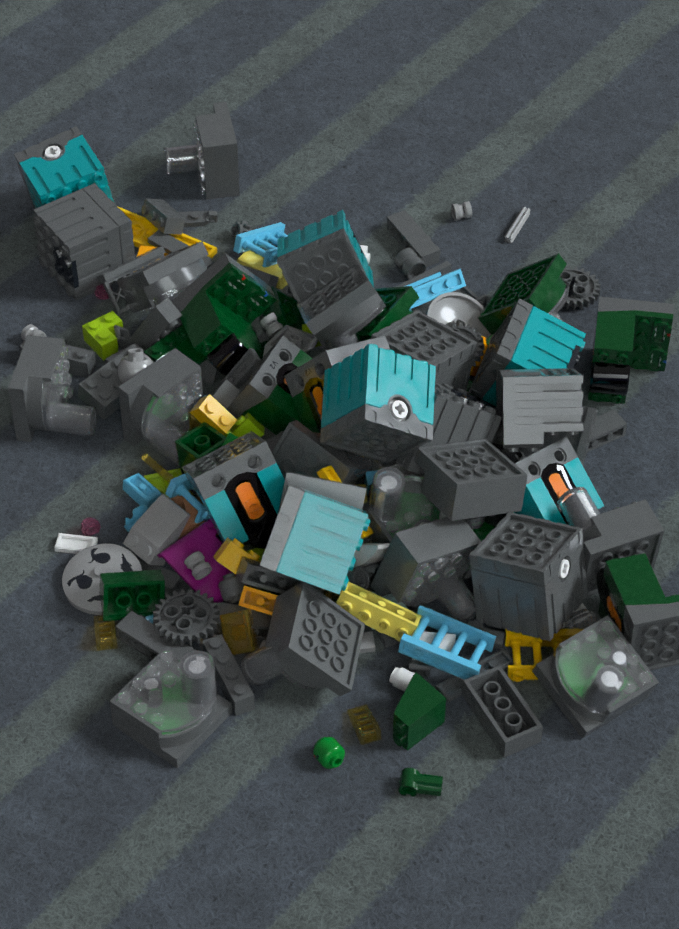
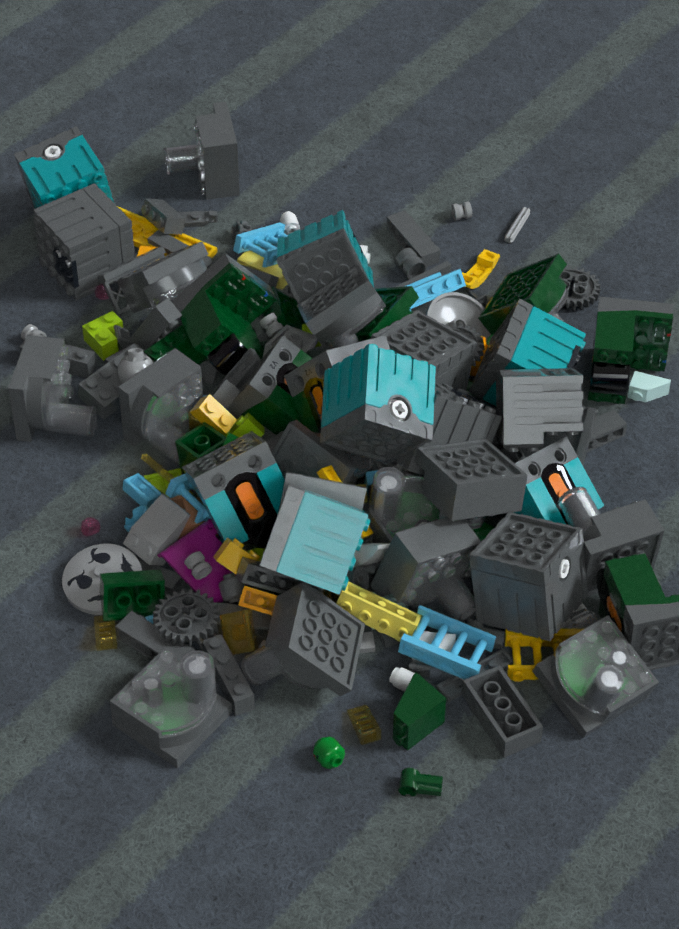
white tile [54,533,98,554] -> none
none -> white brick [280,211,300,235]
none -> yellow slope [462,249,500,289]
none -> light aqua slope [628,371,671,402]

